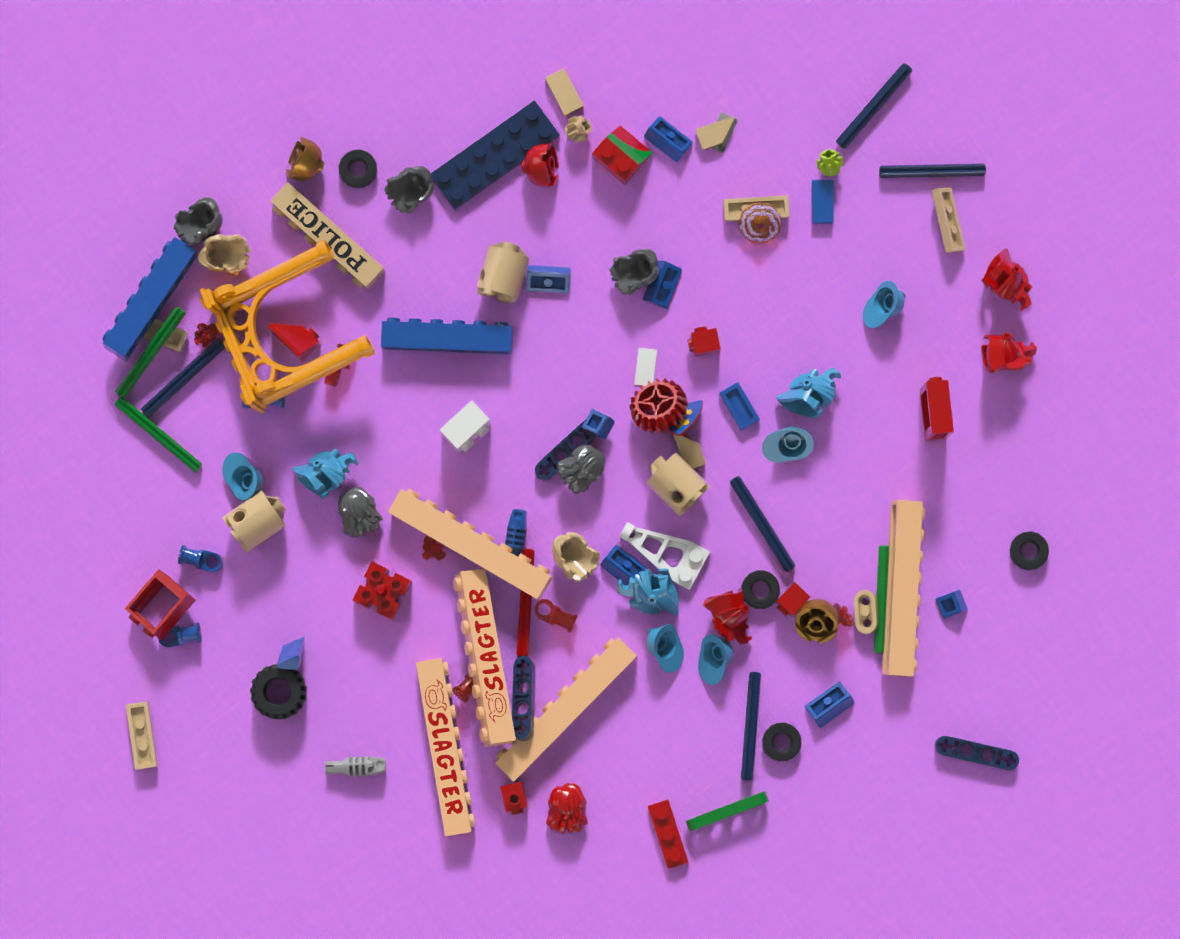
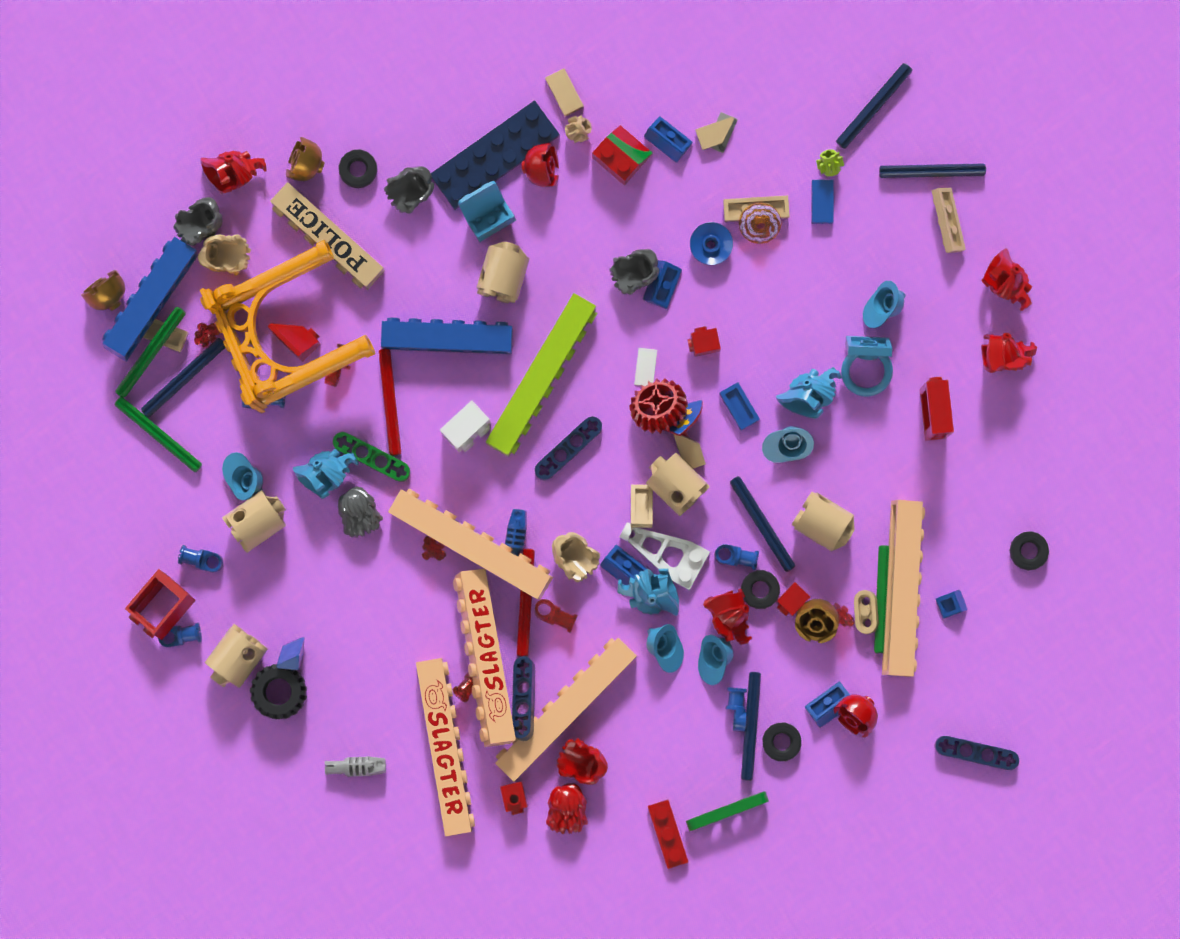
tan plate [126,701,158,770] -> none
red brick [352,561,412,620] -> none
blue slope [526,265,571,294] -> none
dark grey hair [557,445,605,494] -> none
blue slope [582,409,615,440] -> none
none -> pearl gold cylinder [81,270,125,311]
none -> red helmet [200,150,267,194]
none -> tan cylinder [205,624,268,688]
none -> green beam [333,432,411,482]
none -> red axle [379,349,401,456]
none -> dark azure bracket [458,181,517,242]
none -> lime brick [486,293,598,457]
none -> red hair [557,738,608,785]
none -> tan tile [631,484,653,528]
none -> blue dish [690,222,733,265]
none -> blue connector [714,544,759,570]
none -> blue connector [726,687,747,732]
none -> tan cylinder [791,492,855,552]
none -> red cylinder [834,694,878,738]
none -> dark azure tile [841,336,893,397]

